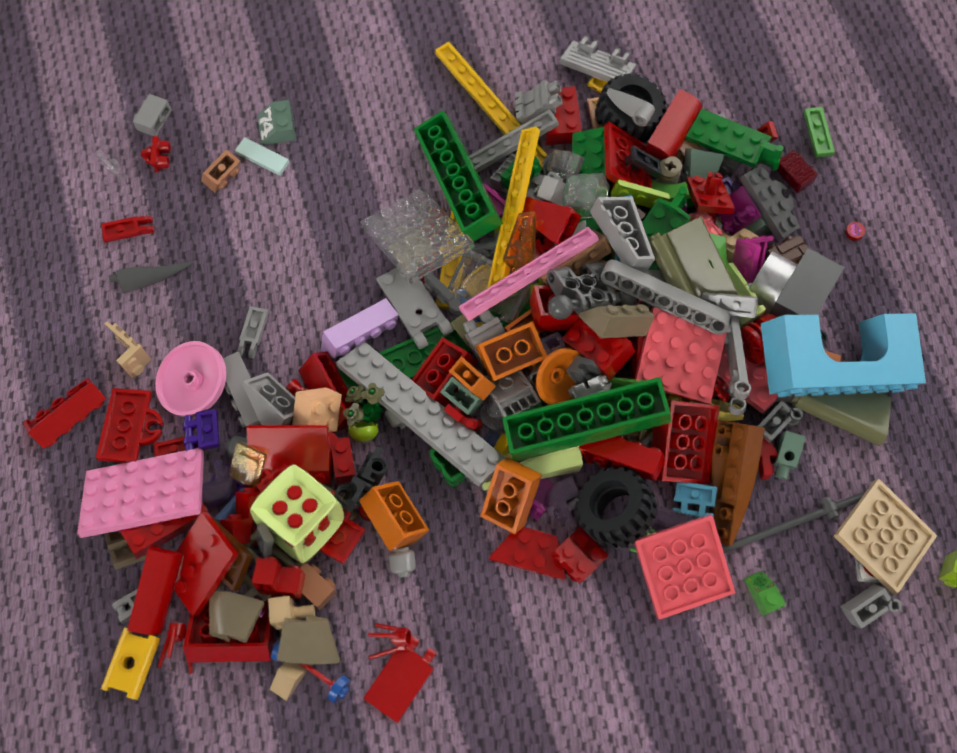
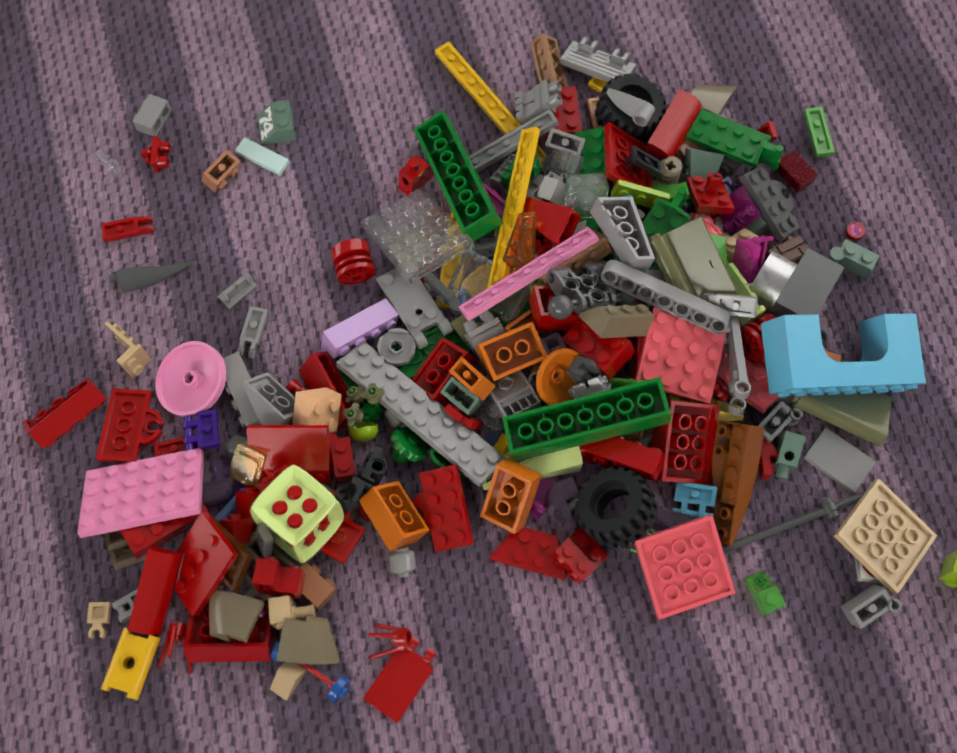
none -> tan plate [87,602,112,639]
none -> light grey hinge [217,273,258,309]
none -> red wheel [330,238,375,285]
none -> light grey plate [377,328,416,366]
none -> green plant [391,427,428,464]
none -> red torso [398,155,434,199]
none -> red plate [412,464,474,552]
none -> medium nougat fence [530,33,568,87]
none -> light grey slope [545,128,586,157]
none -> dark tan slope [690,84,737,115]
none -> light grey tile [803,427,876,494]
none -> sand green hinge [828,239,880,279]

